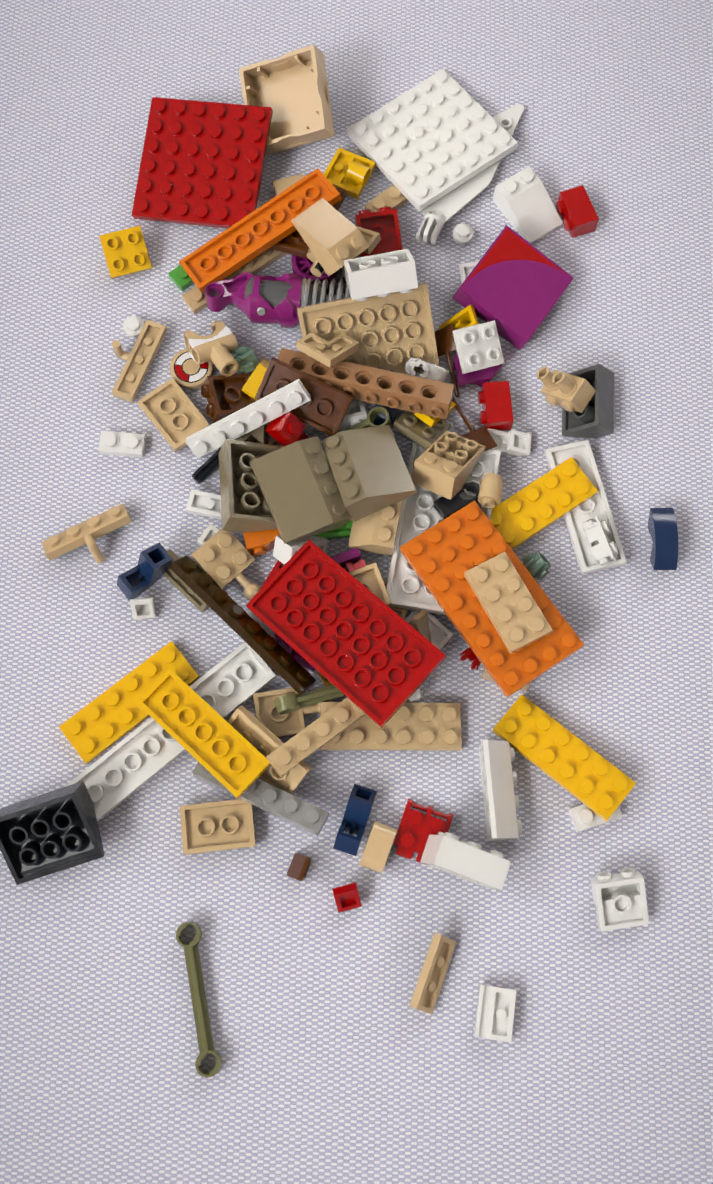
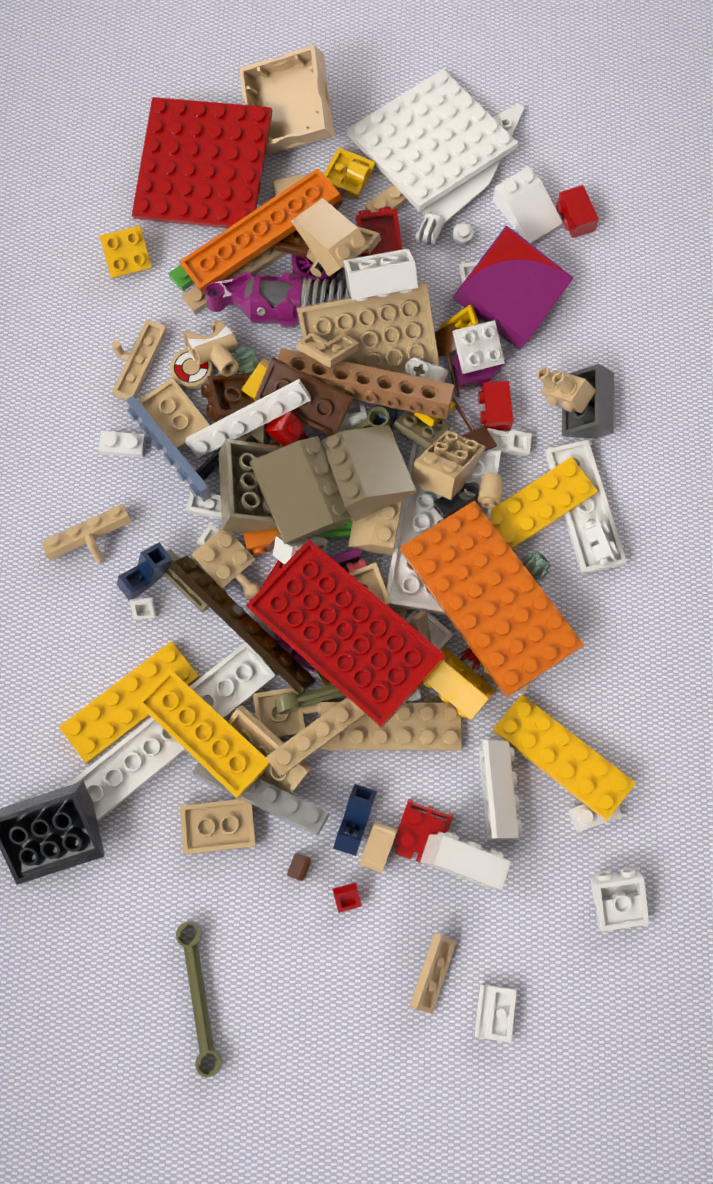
white plate [123,316,144,337] -> none
tan plate [464,552,553,654] -> none
dark blue brick [647,508,678,570] -> none
none -> sand blue plate [126,395,211,502]
none -> yellow slope [423,647,498,720]

